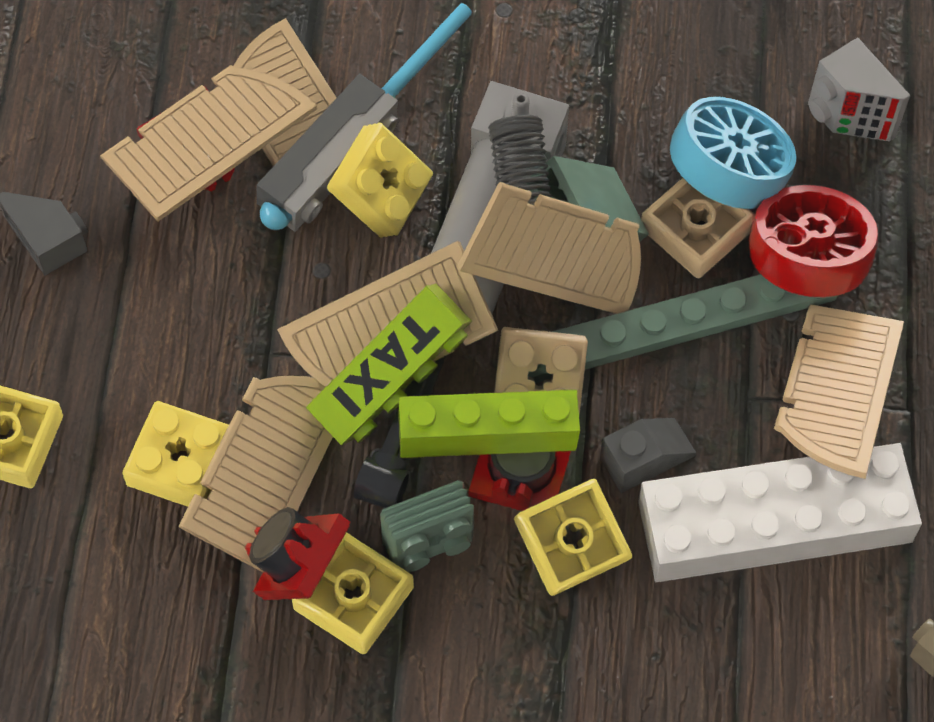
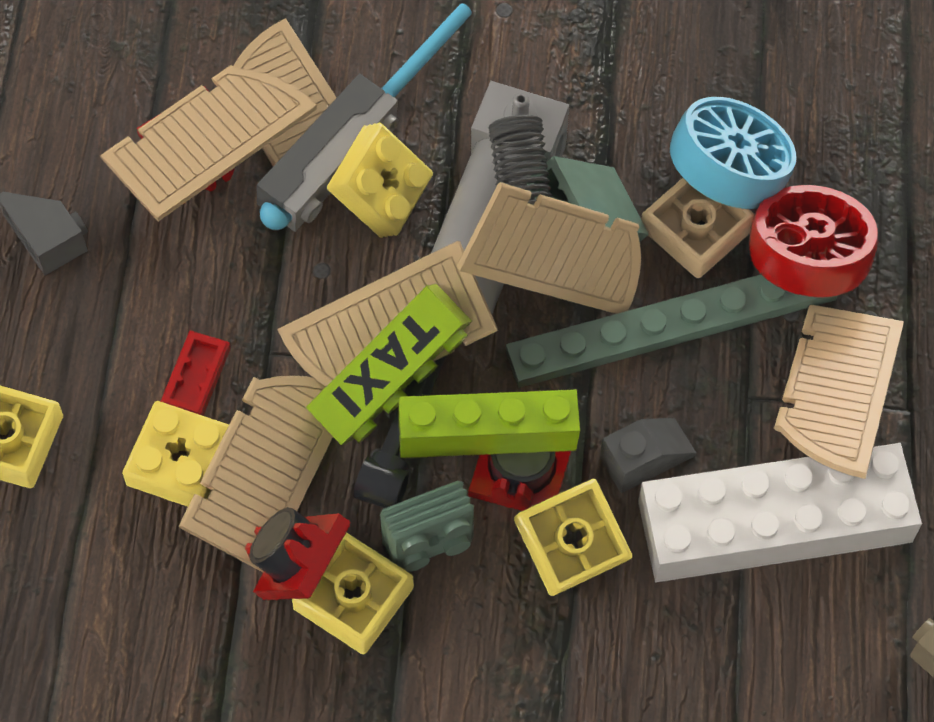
tan brick [494,327,588,414] -> none
light grey slope [808,37,910,142] -> none
none -> red plate [160,330,231,416]

